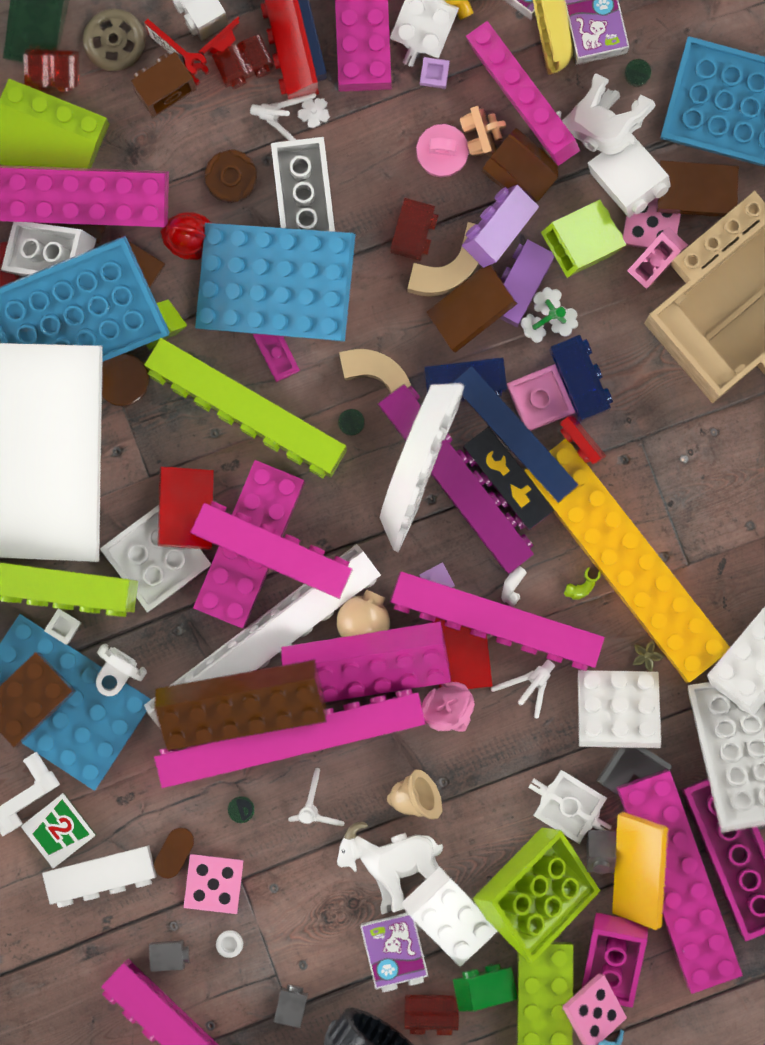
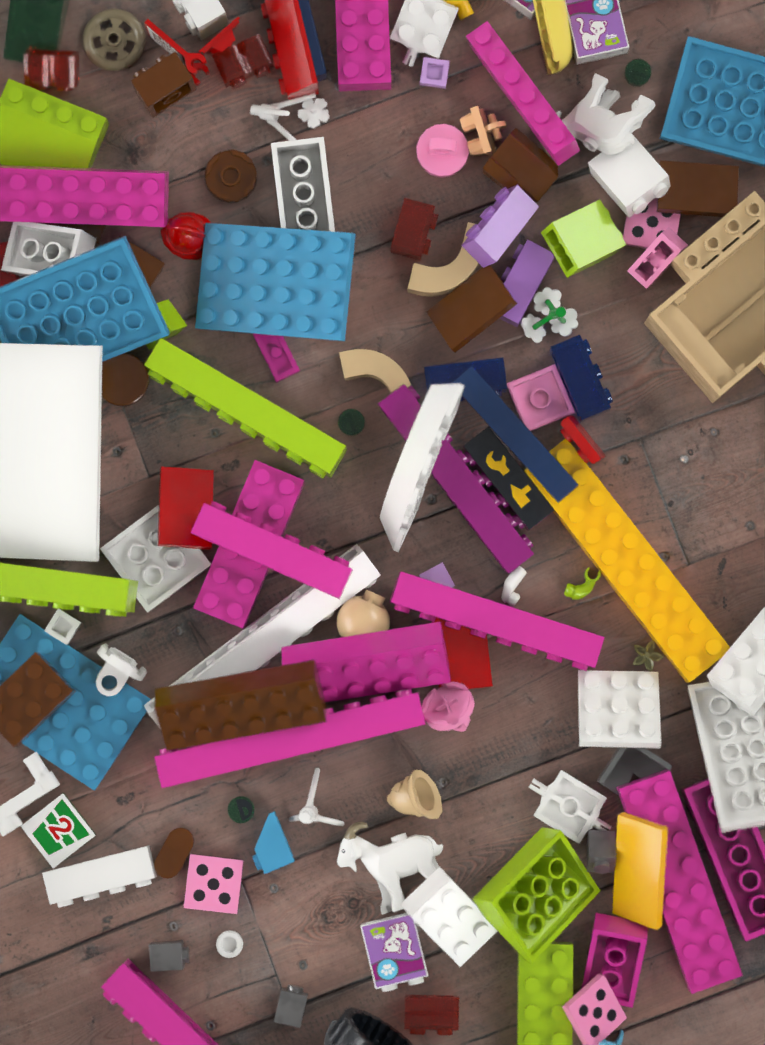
green brick [453,963,518,1011] -> none
white plant [490,660,555,719] -> none
none -> dark azure slope [252,811,295,874]

